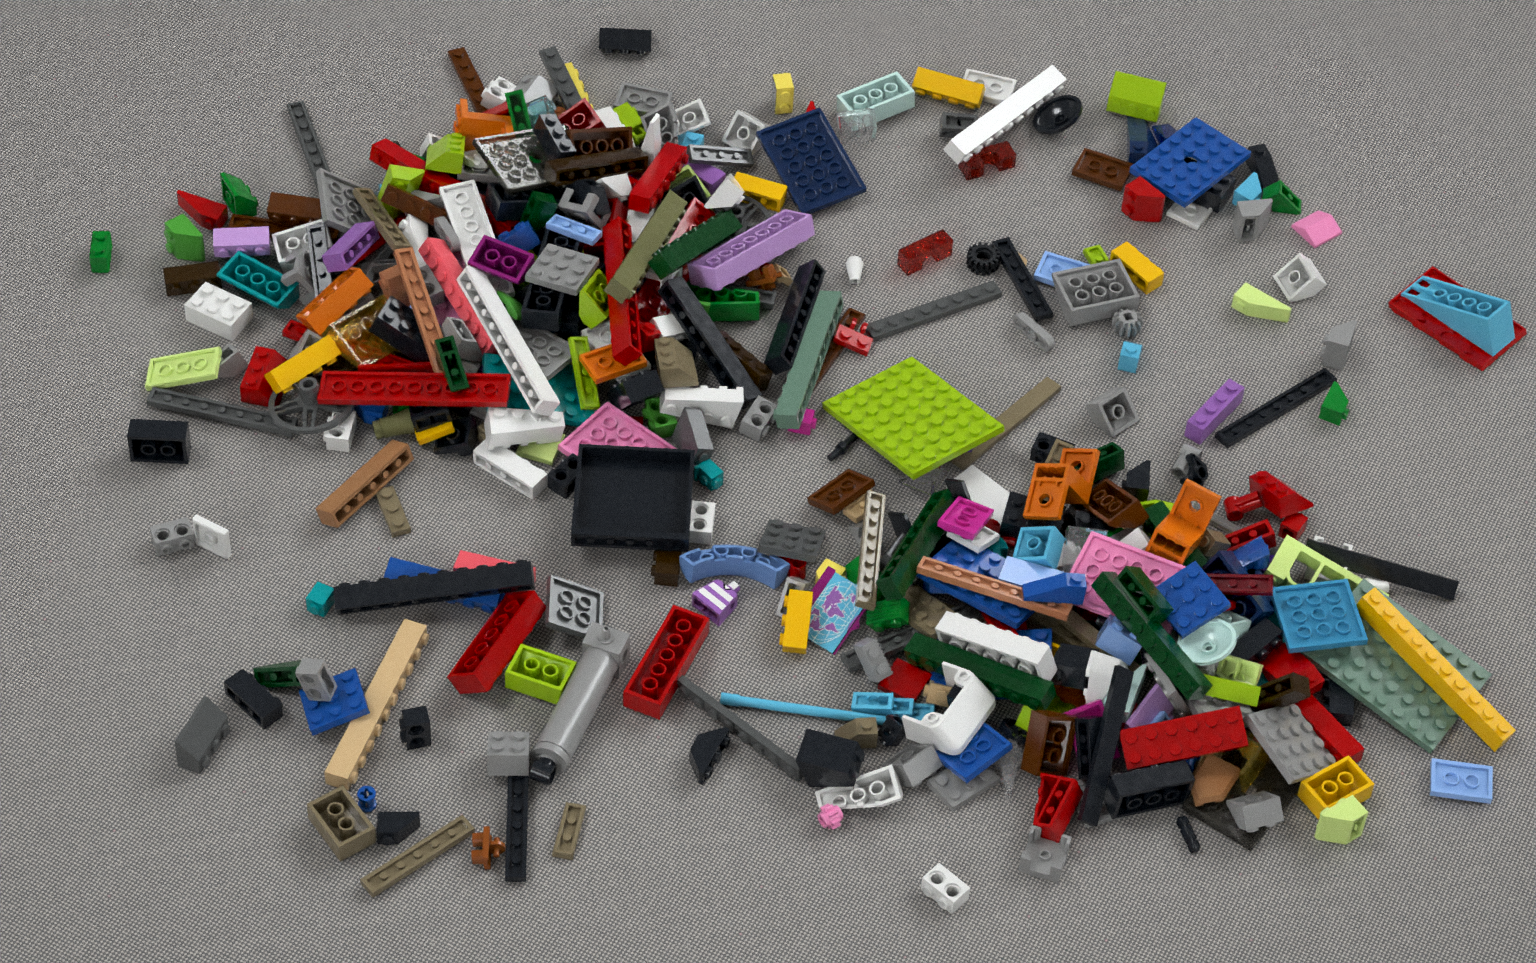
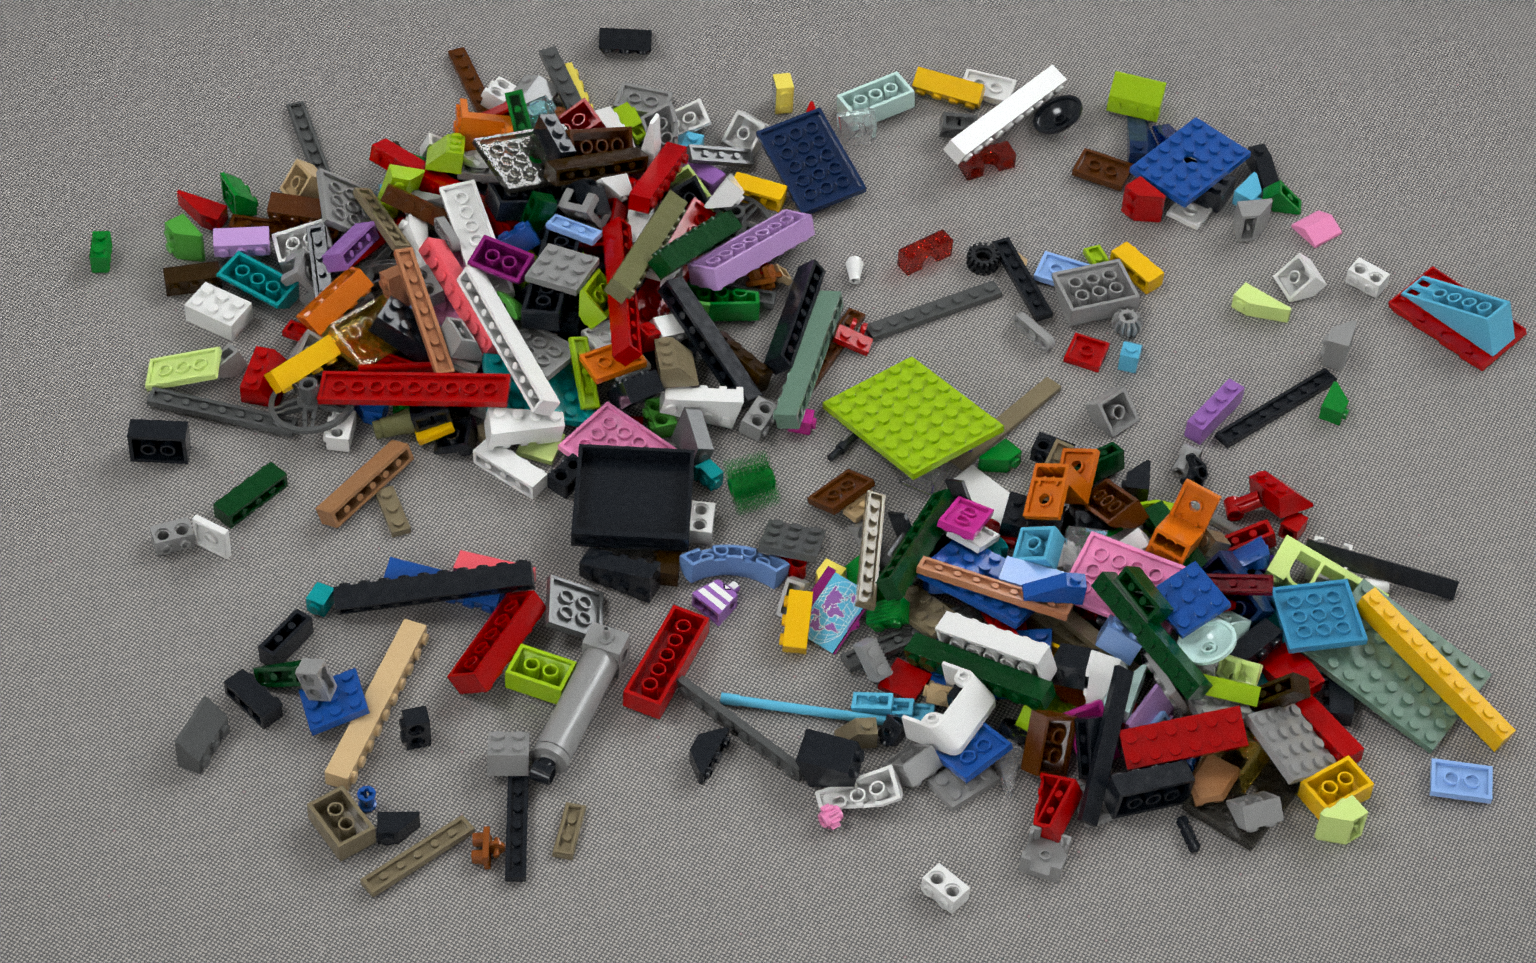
dark green slope [434,335,469,393] -> none
none -> dark green brick [213,462,288,529]
none -> black brick [258,608,314,665]
none -> tan slope [280,159,319,198]
none -> black wedge [579,547,661,603]
none -> green piece [723,451,781,516]
none -> green slope [978,438,1022,473]
none -> red tile [1063,332,1110,373]
none -> white brick [1345,257,1390,298]

